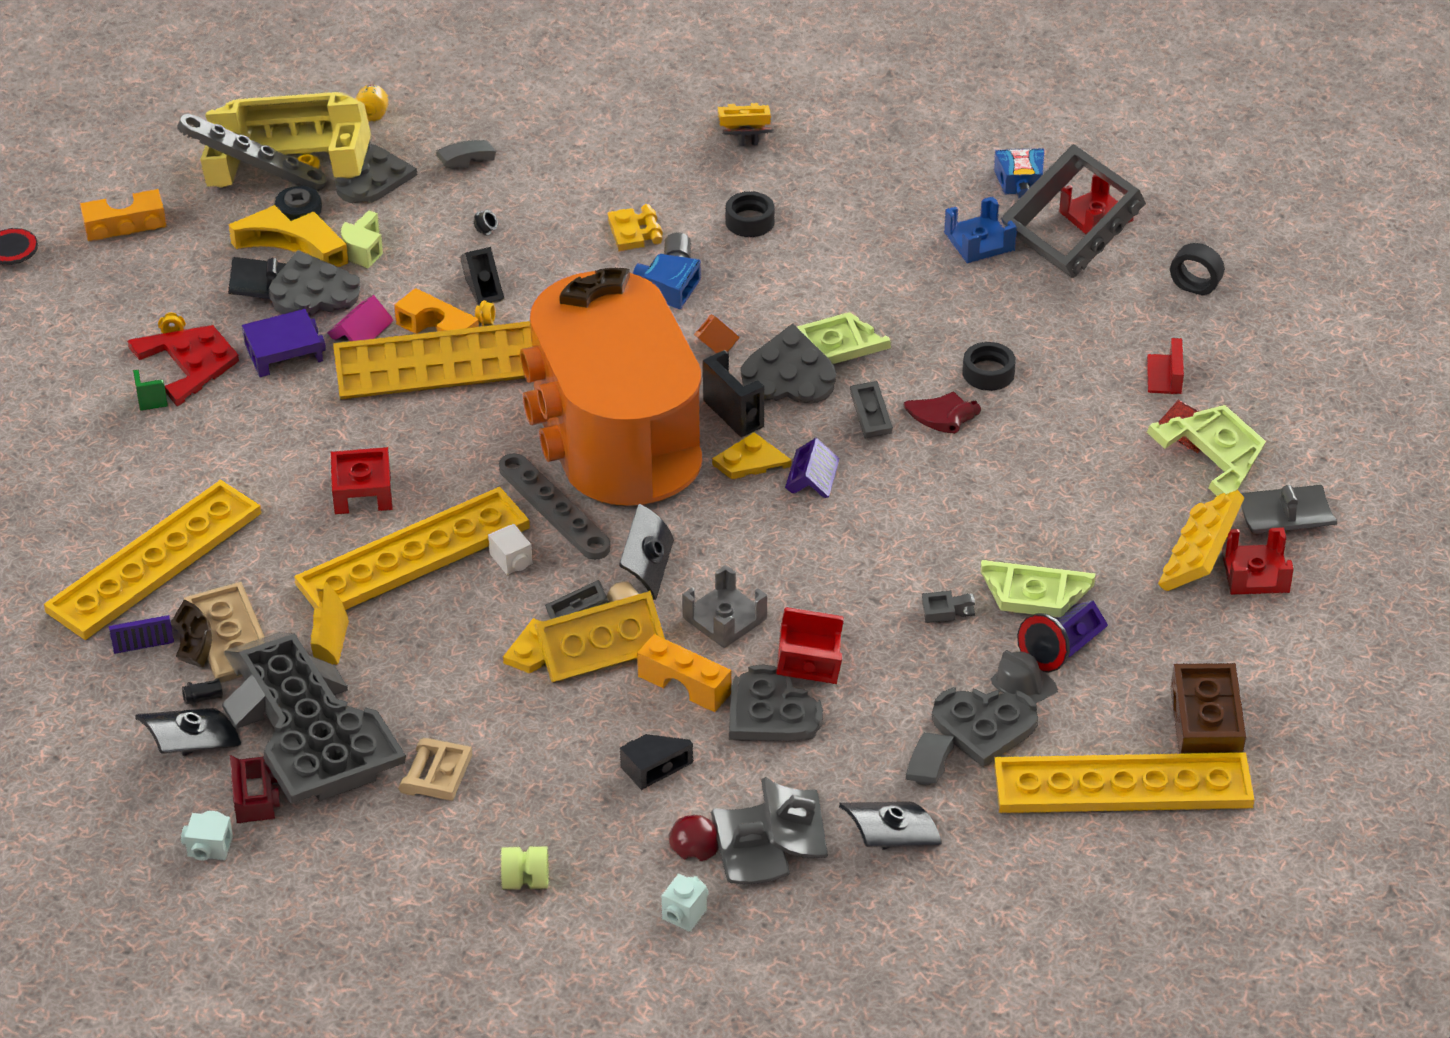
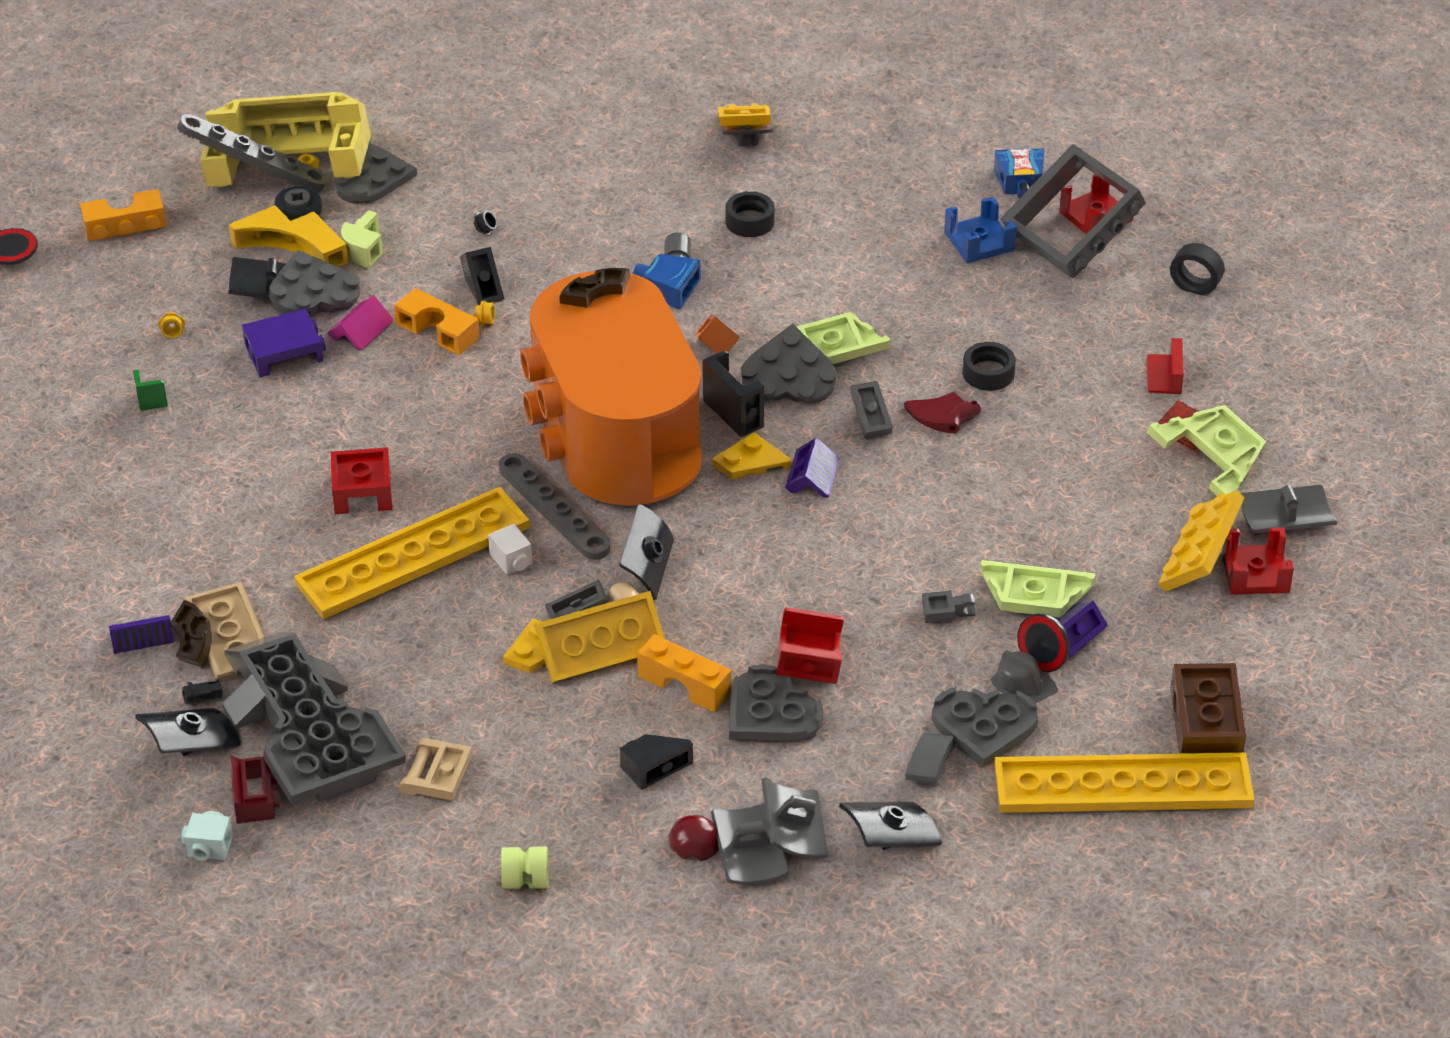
yellow plate [44,480,261,640] -> none
red wing [127,325,239,406] -> none
yellow slope [310,581,349,665] -> none
yellow plate [333,321,532,400] -> none
yellow head [355,85,389,121] -> none
dark grey slope [436,140,496,169] -> none
yellow plate [607,204,663,251] -> none
light aqua brick [661,873,709,932] -> none
flat silver panel [682,564,767,648] -> none

